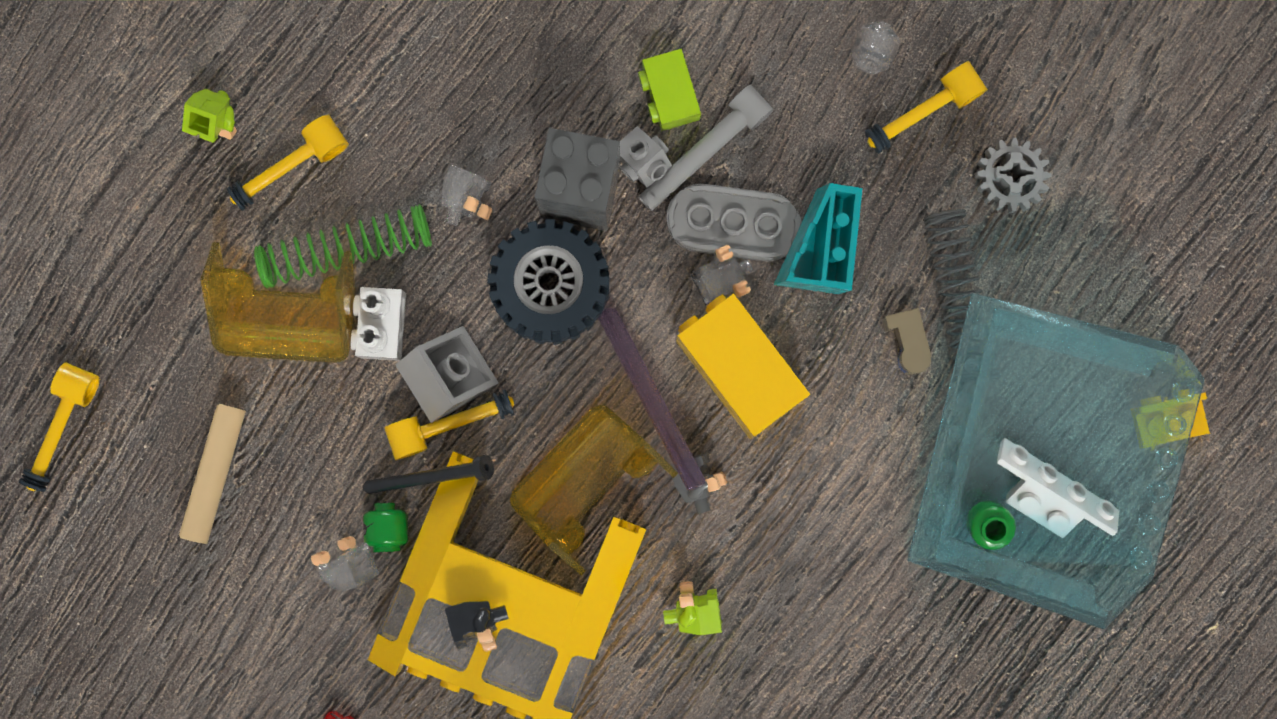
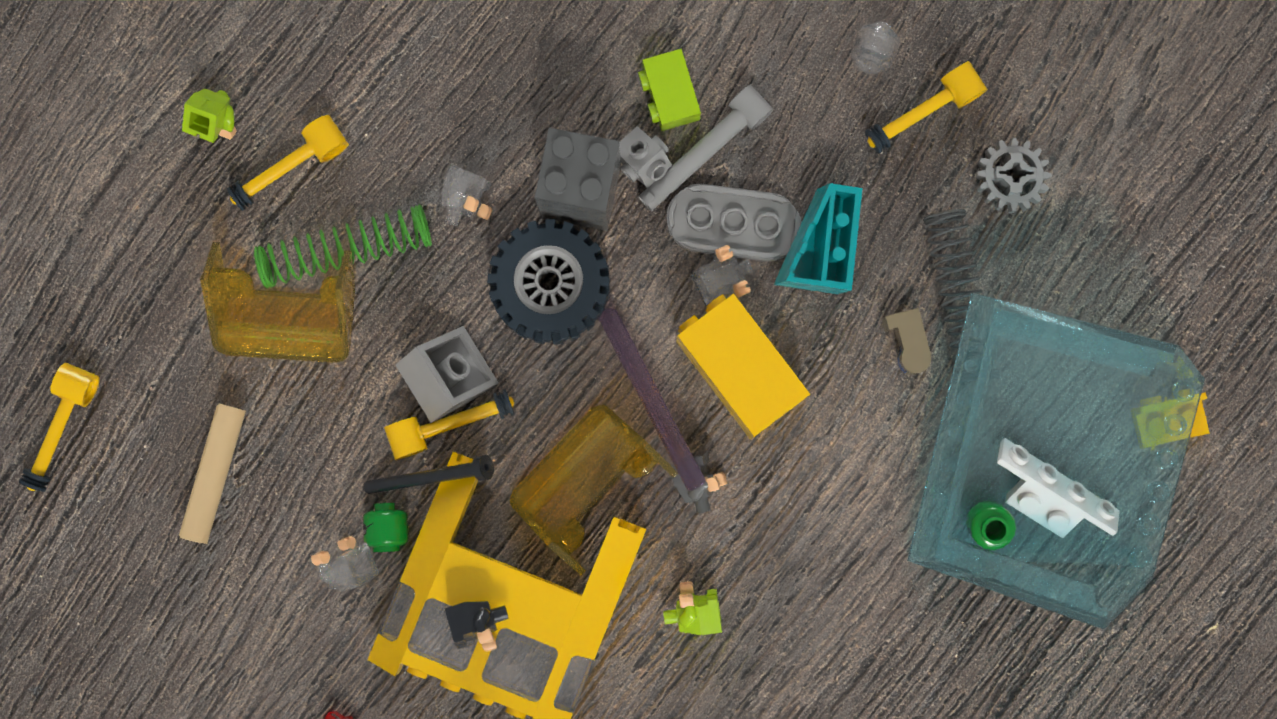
white brick [351,287,406,361] -> none

